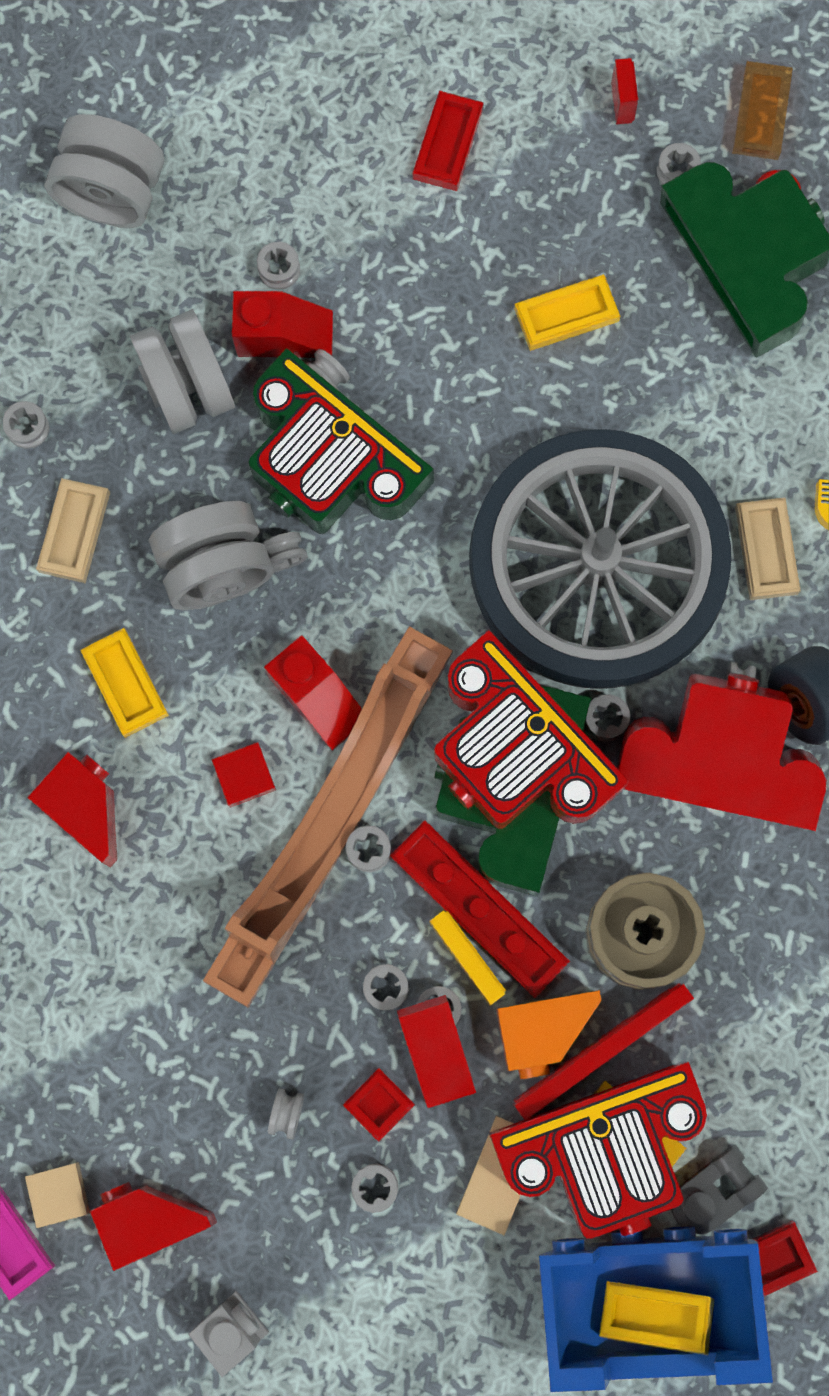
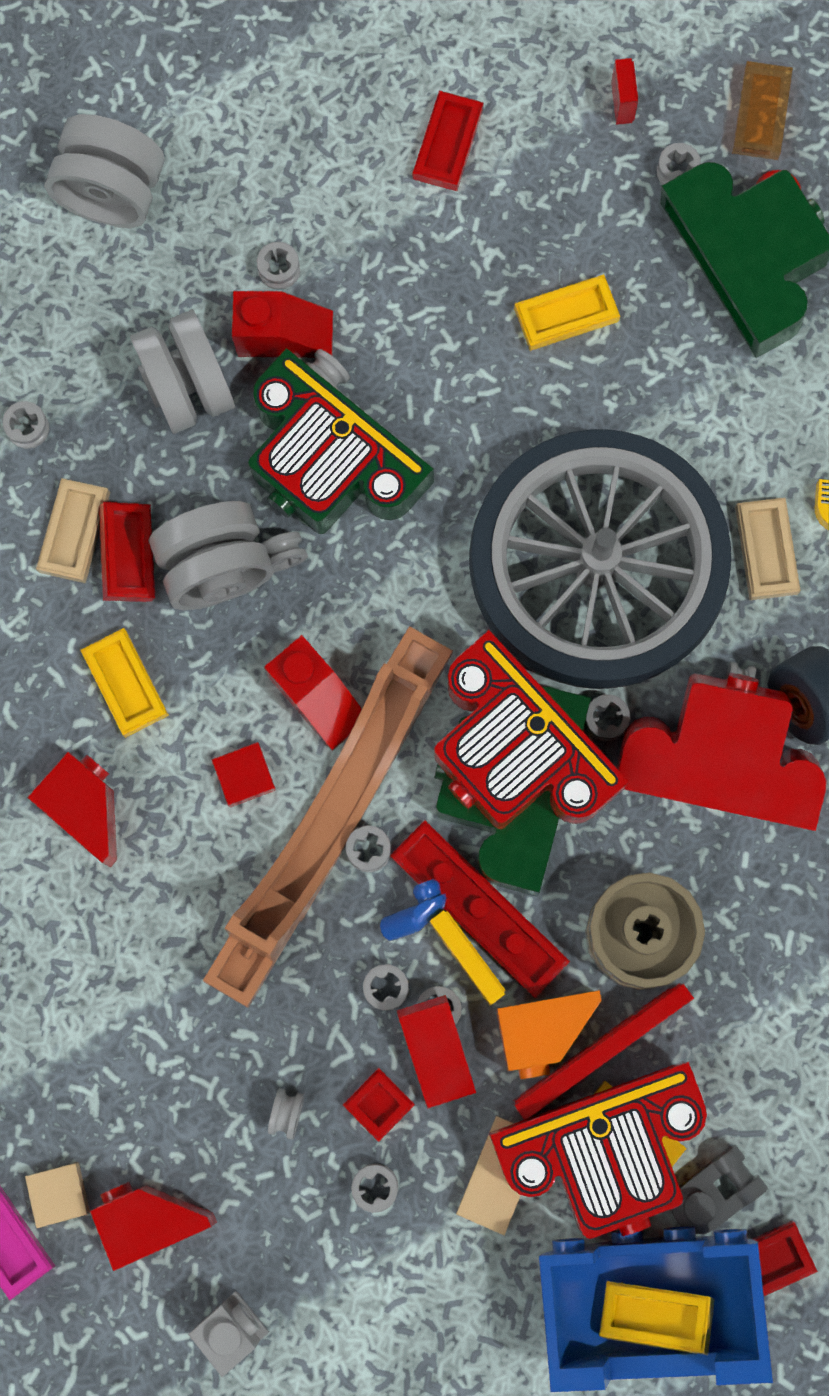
none -> red tile [99,502,155,602]
none -> blue arm [380,879,446,941]

